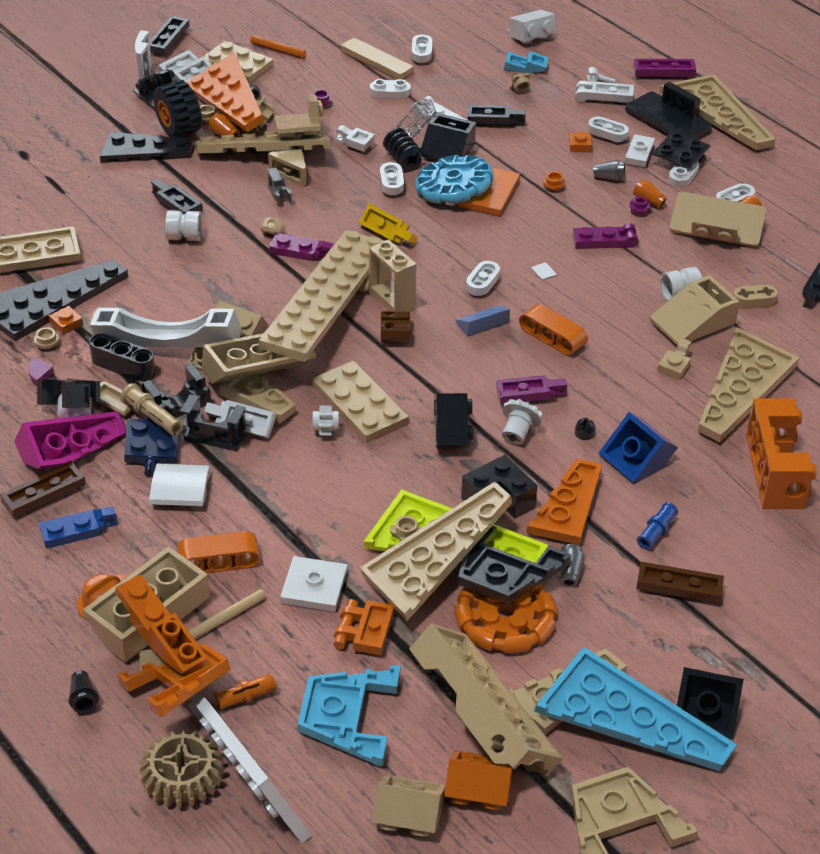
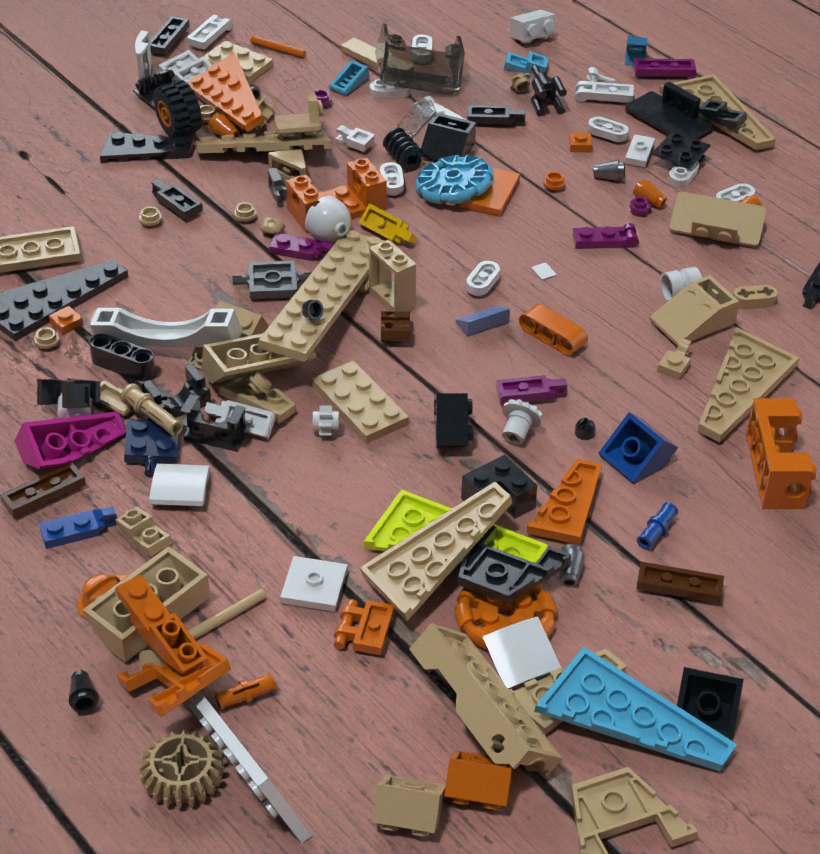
tile [28,357,54,386] -> none
white wheel [165,210,202,241] -> none
orange beam [177,531,260,573] -> none
medium azure wing [298,665,401,766] -> none
tan plate [390,516,422,541] -> none
none -> tan slope [115,507,172,557]
none -> tan plate [139,206,162,227]
none -> white plate [187,15,233,50]
none -> dark grey plate [232,260,312,299]
none -> tan plate [234,202,256,222]
none -> tan plate [248,371,272,394]
none -> orange plate [286,157,387,234]
none -> black hinge [301,300,323,320]
none -> white cylinder [305,196,351,243]
none -> medium azure slope [329,60,370,96]
none -> clear smoke windscreen [375,23,465,95]
none -> white slope [483,616,562,690]
none -> black plant [531,65,567,116]
none -> dark azure slope [625,36,648,66]
none -> black slope [698,99,747,129]

